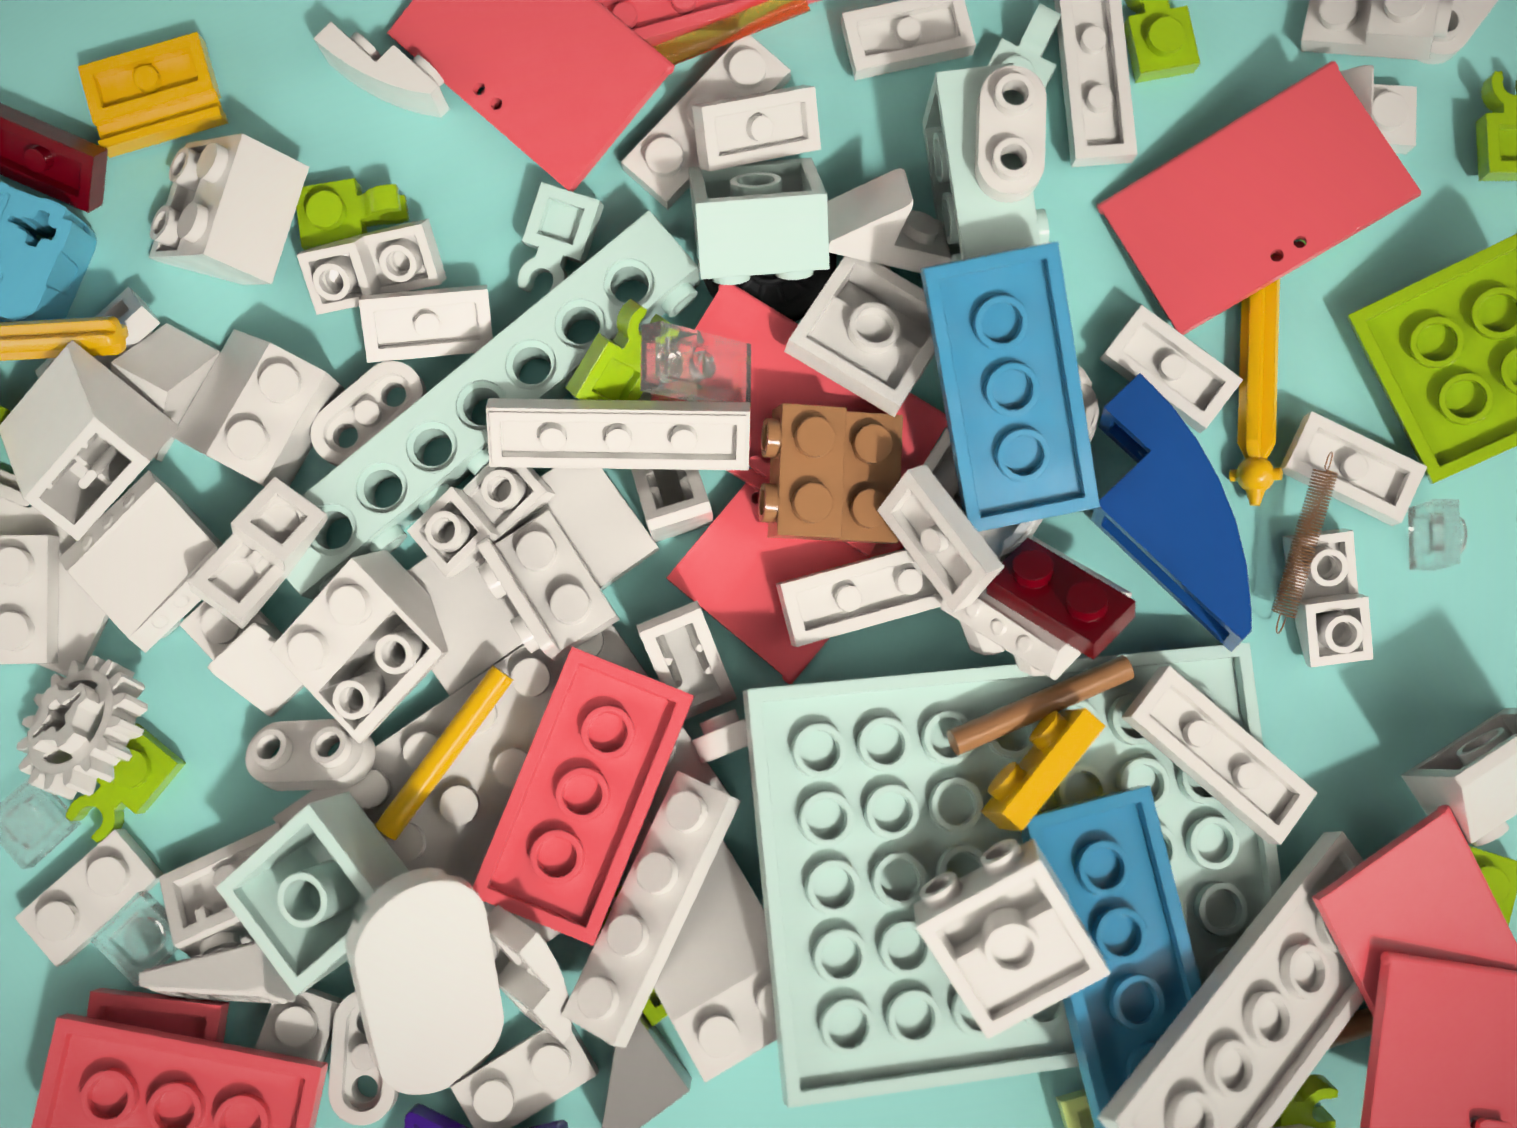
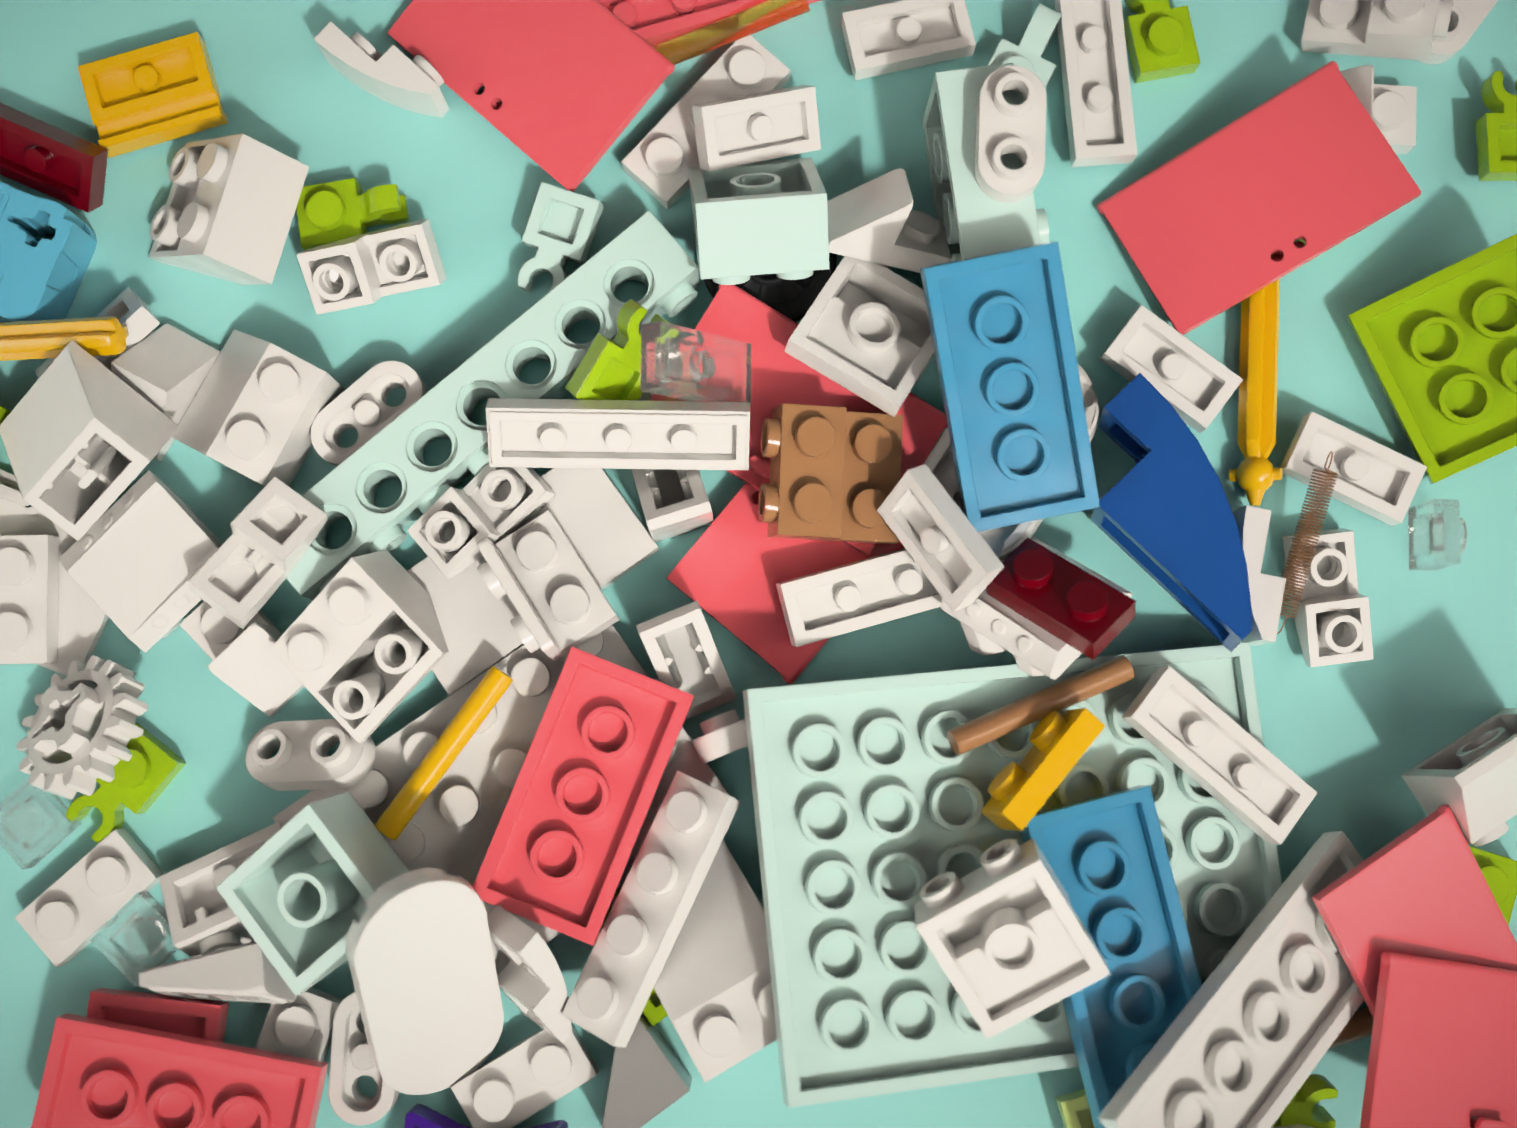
white plate [359,285,493,363] -> none
none -> white slope [1233,505,1286,646]

